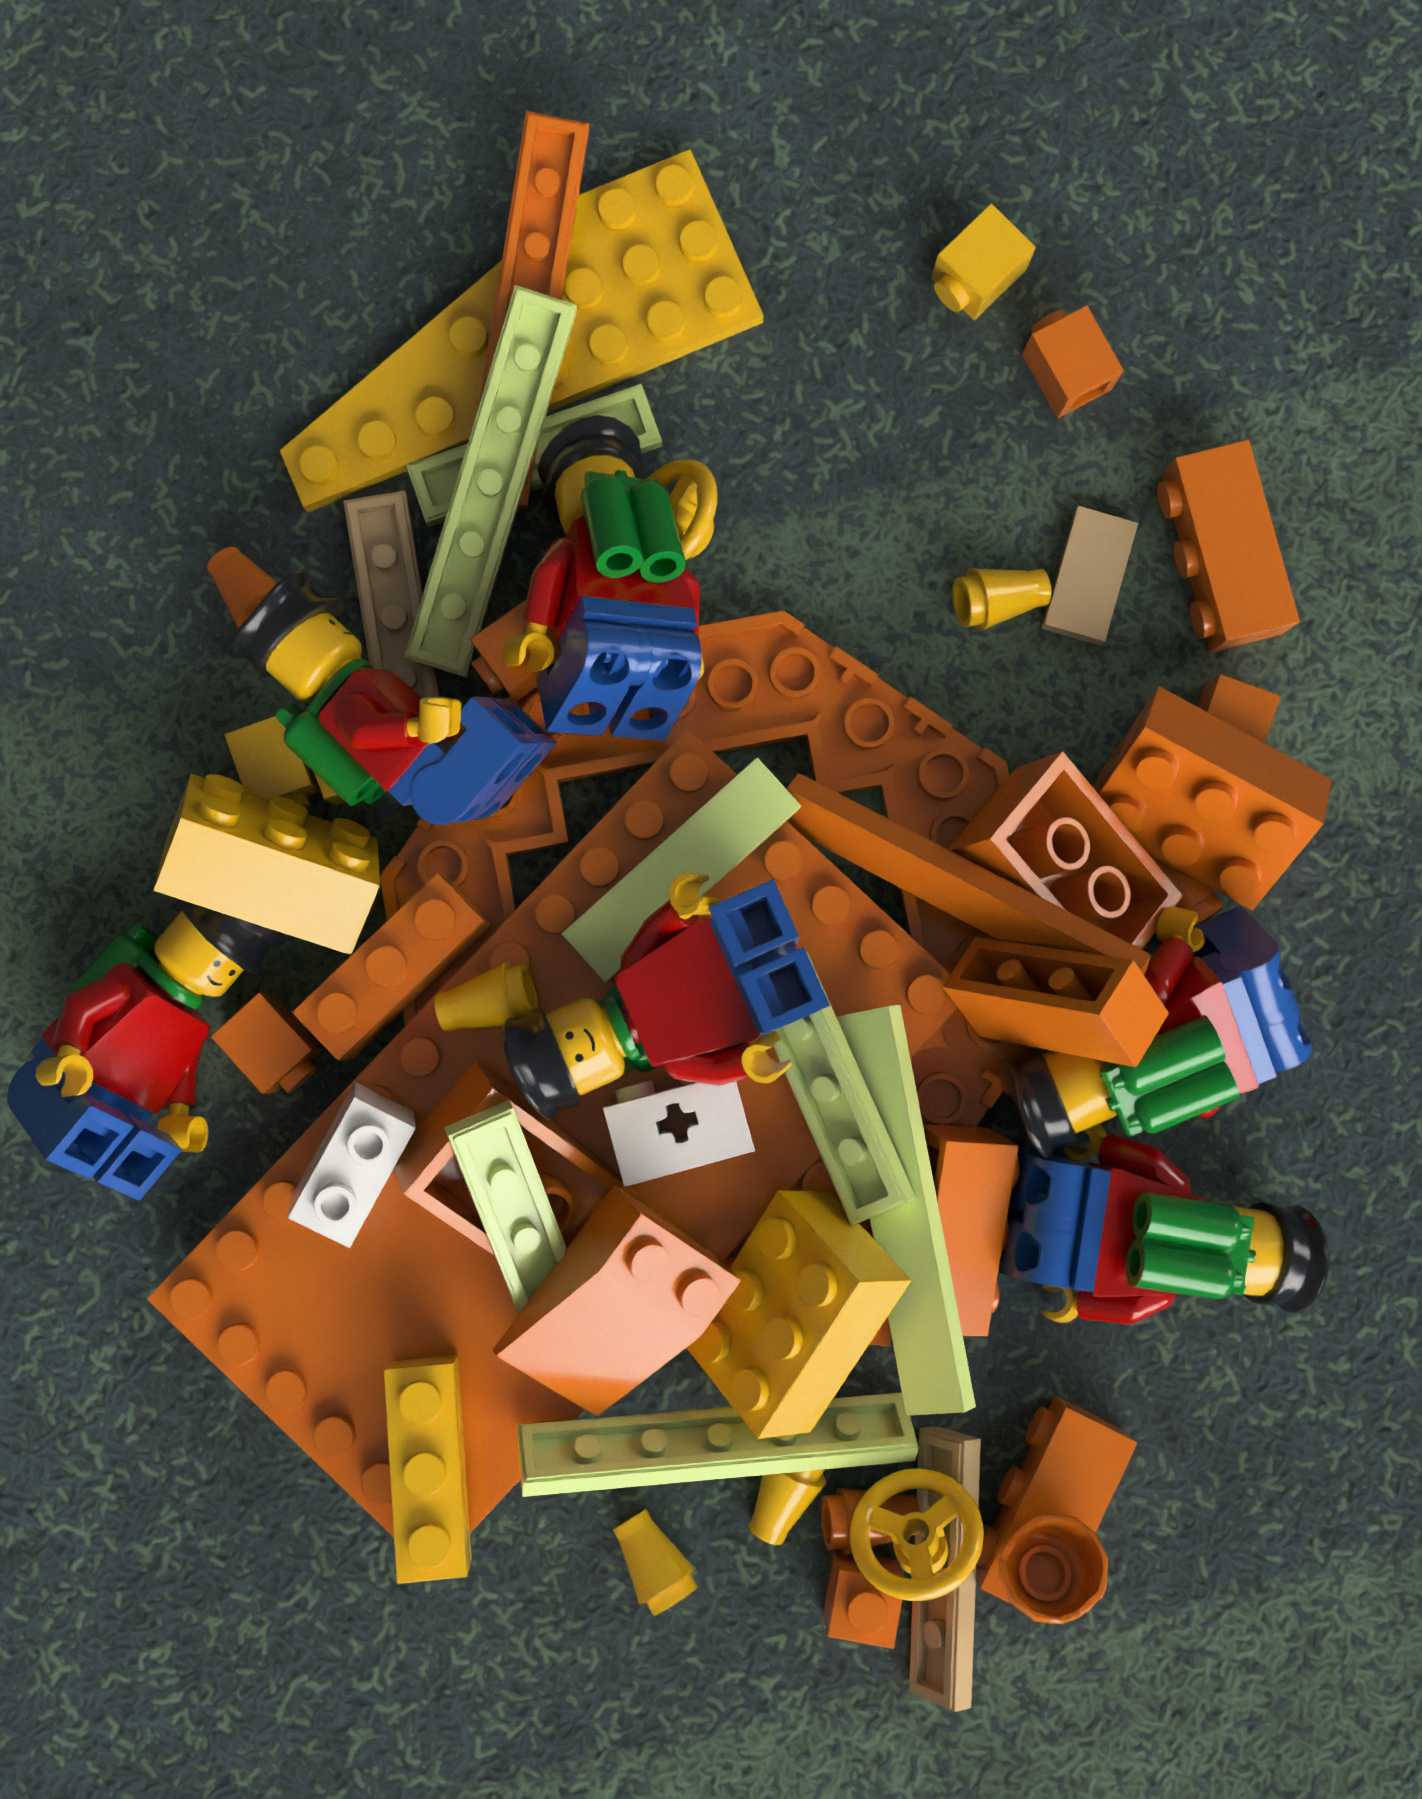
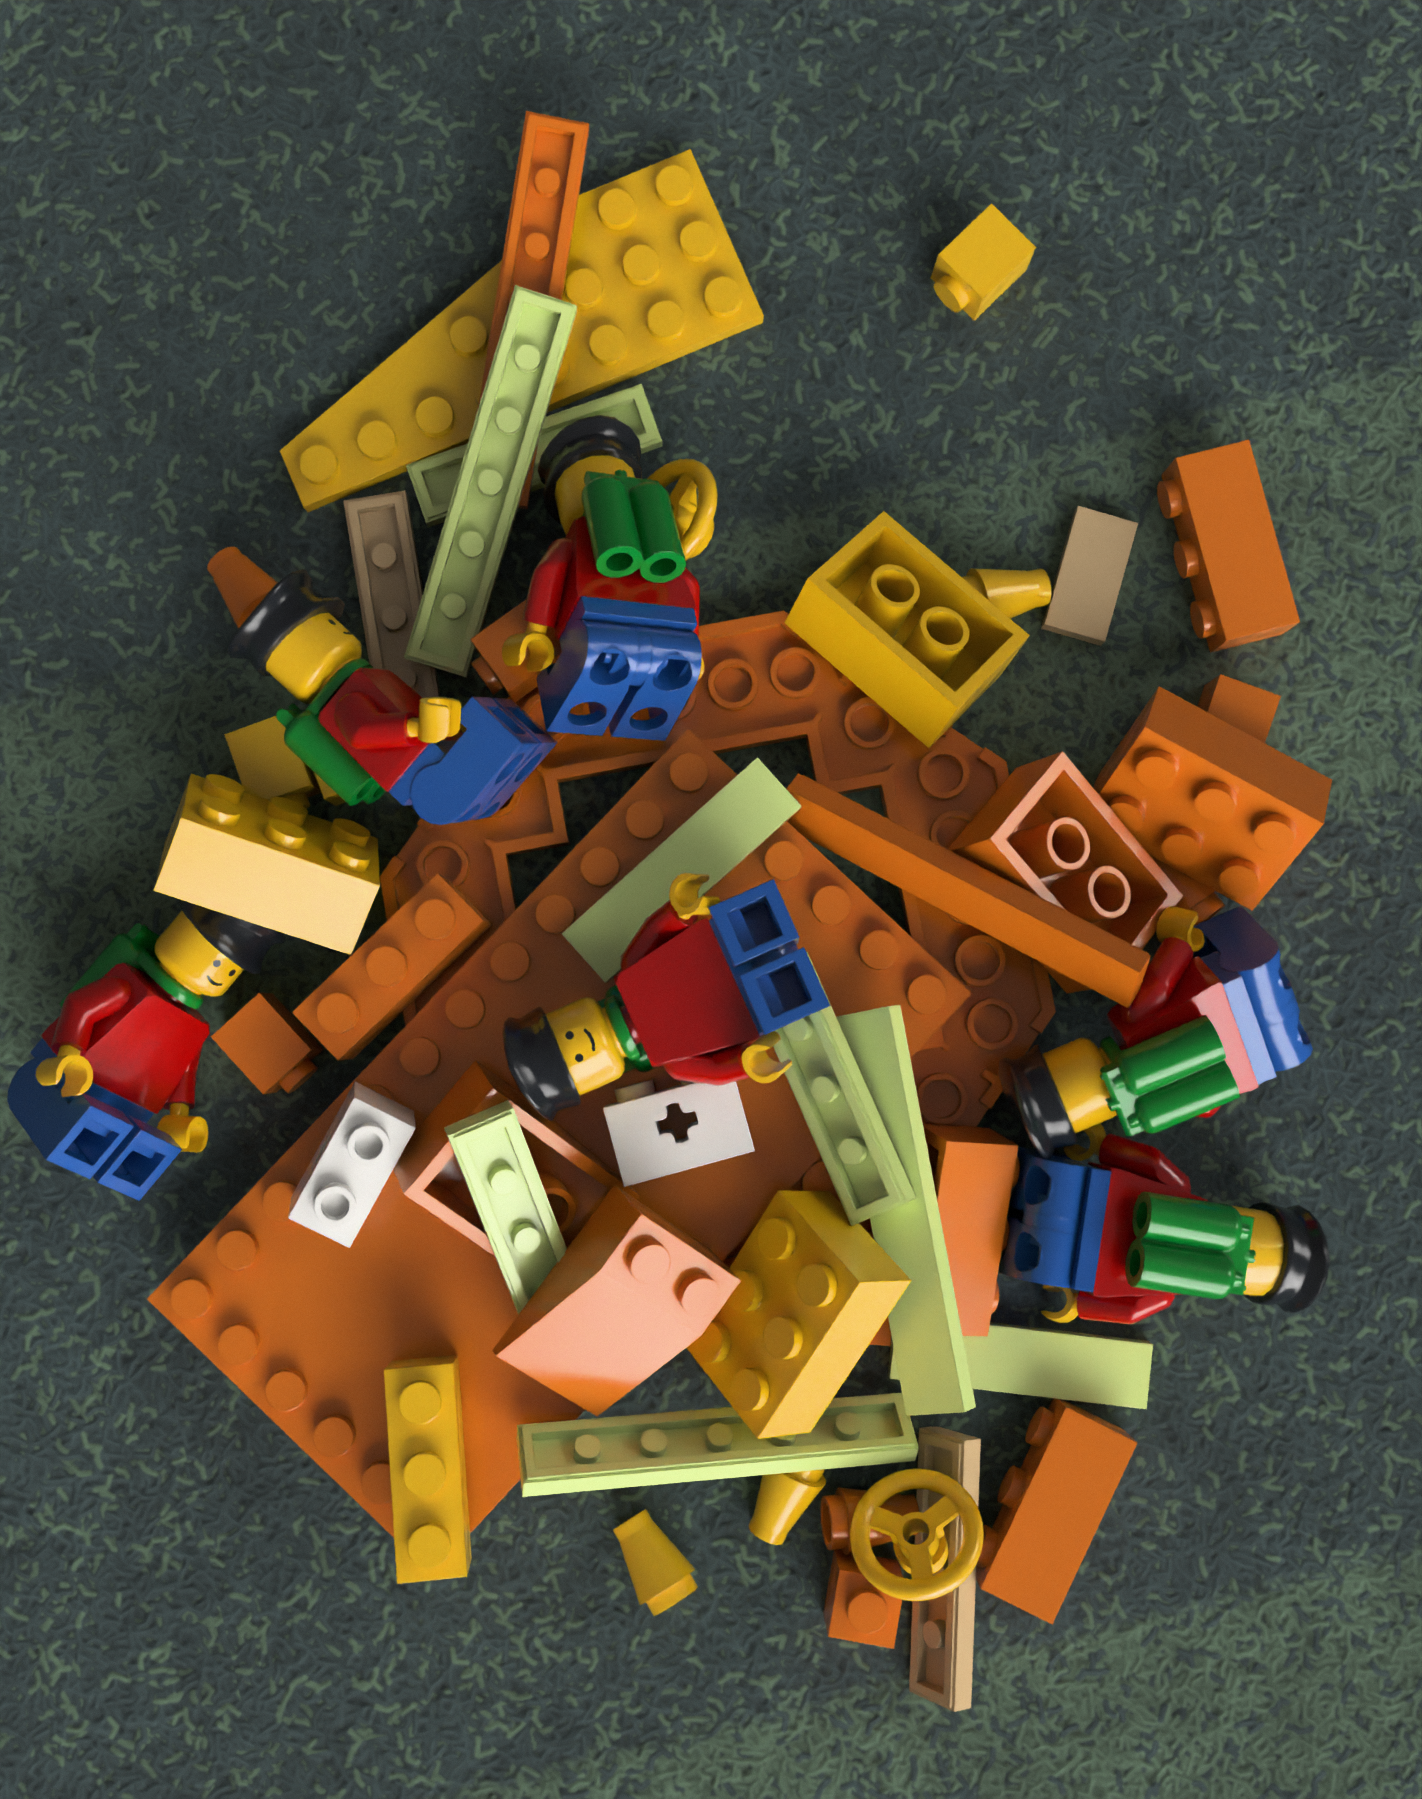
yellow cone [434,962,538,1032] -> none
orange brick [943,937,1169,1067] -> none
orange hair [999,1513,1108,1624] -> none
orange brick [1022,305,1124,419] -> none
none -> yellow brick [784,511,1030,748]
none -> yellowish green tile [888,1322,1153,1409]

